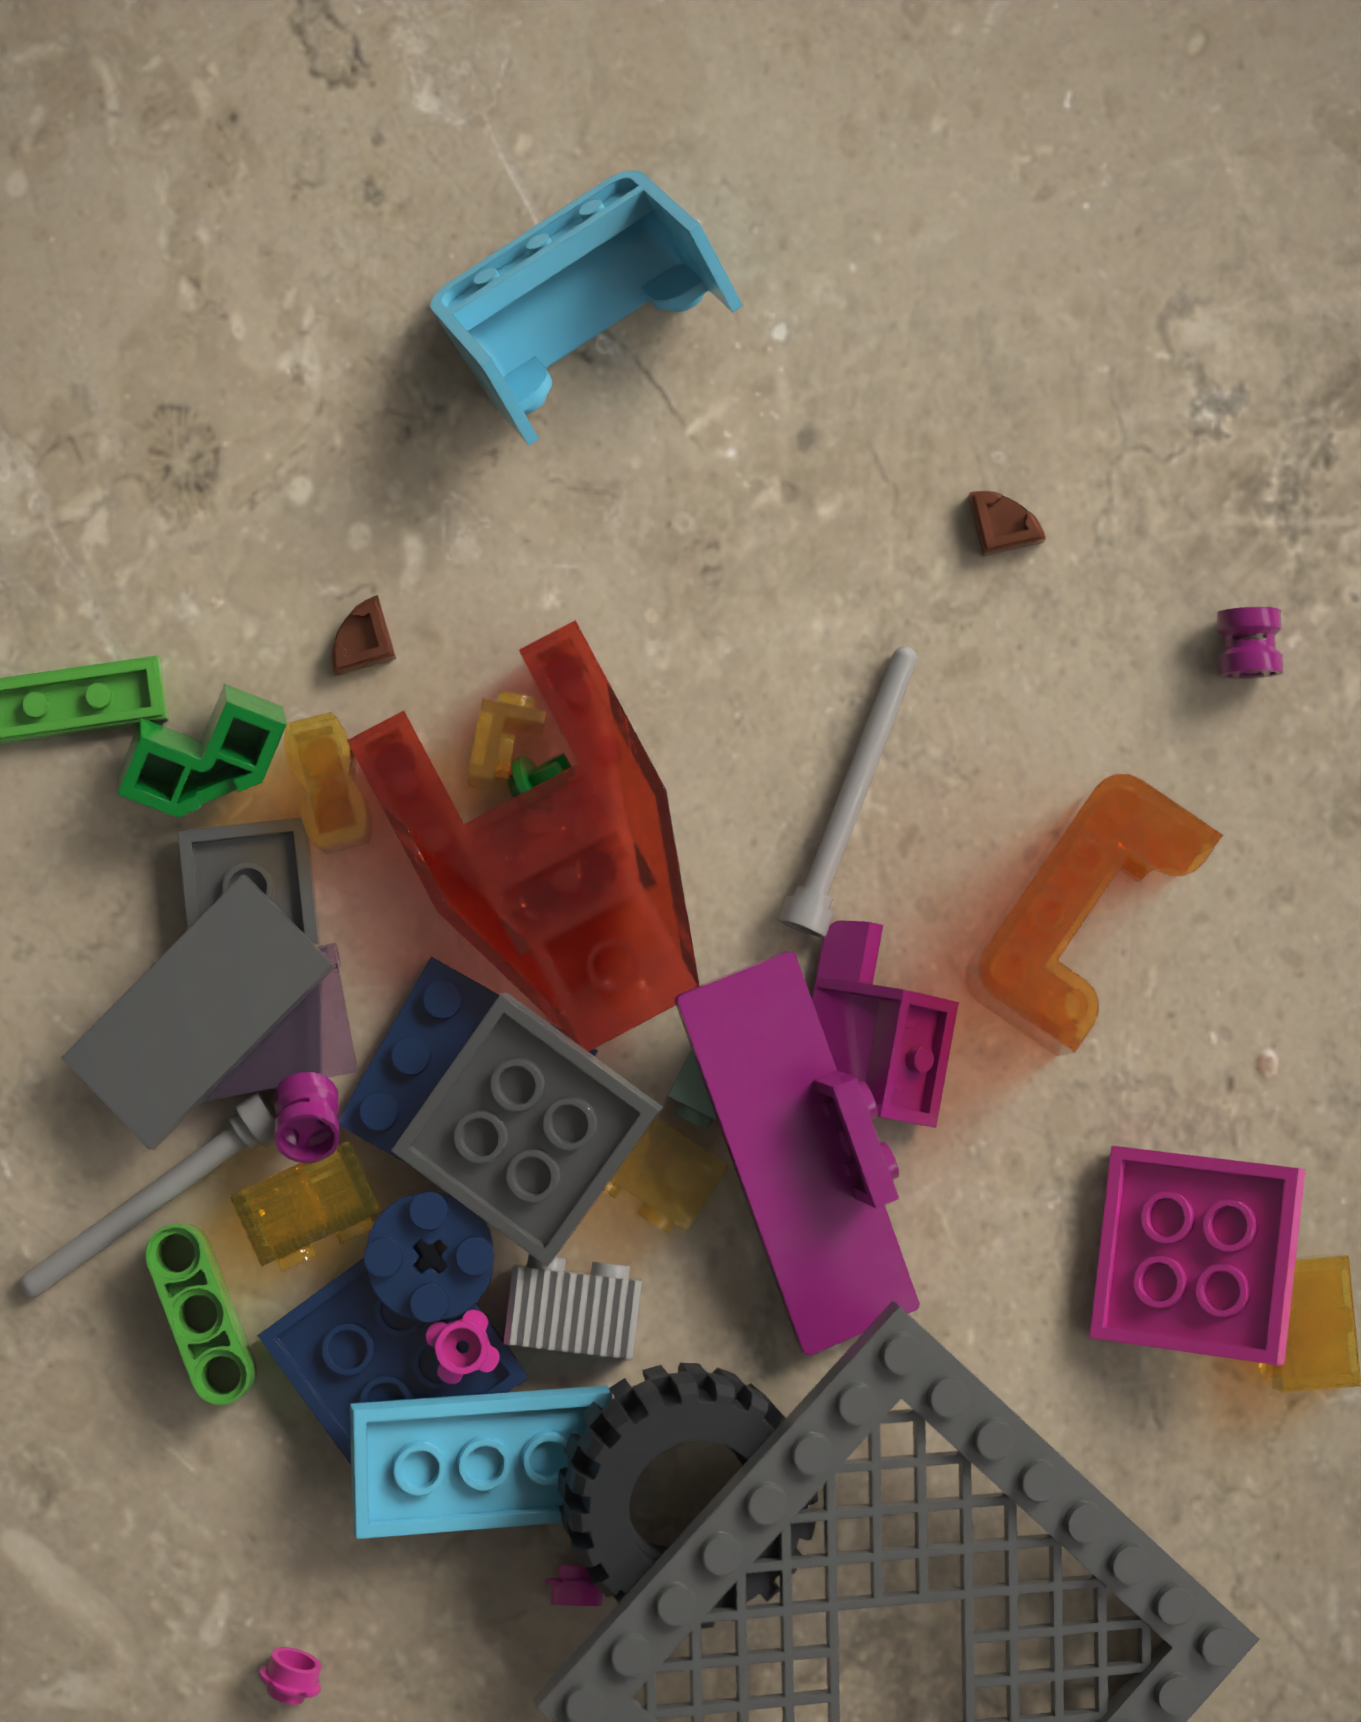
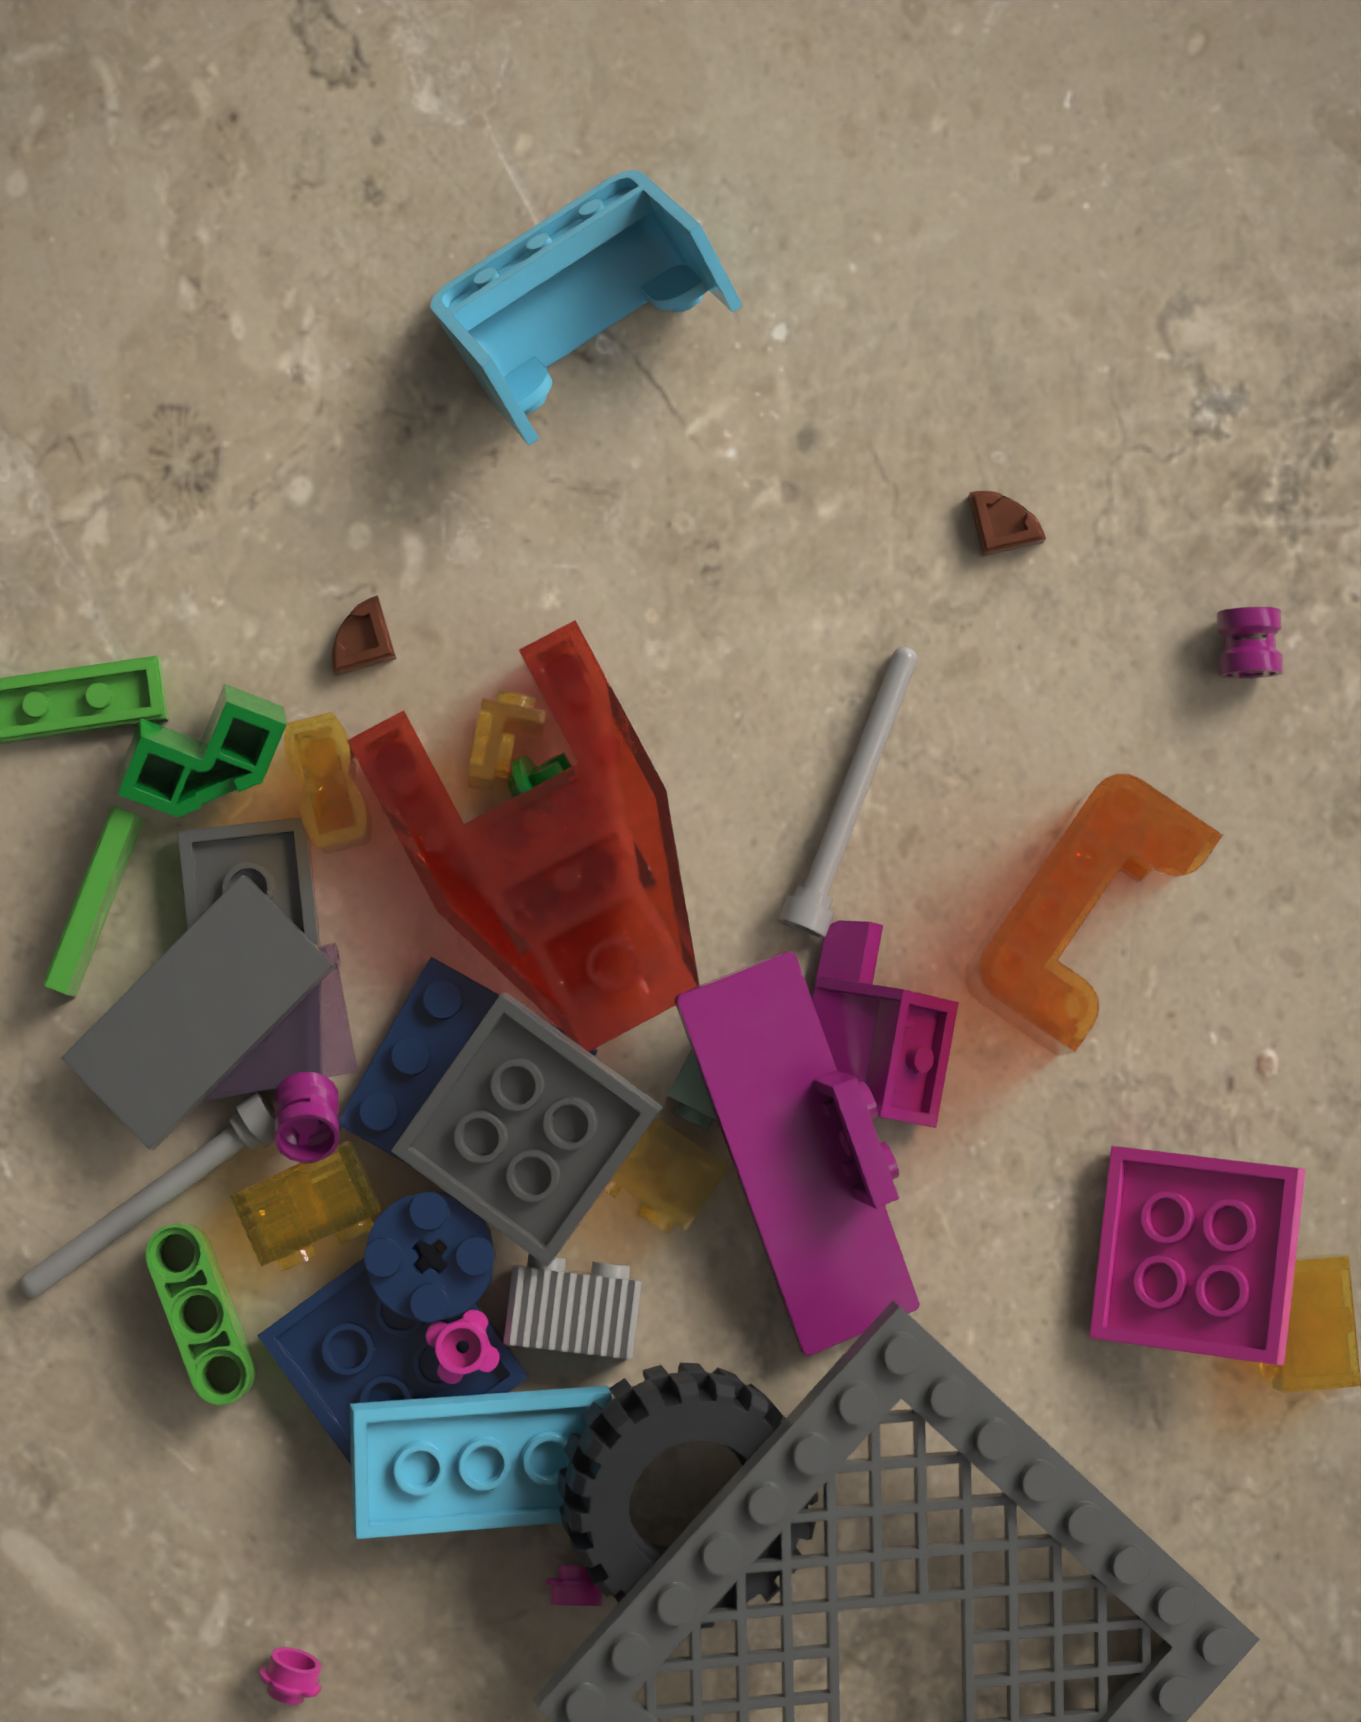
none -> bright green tile [43,806,145,997]

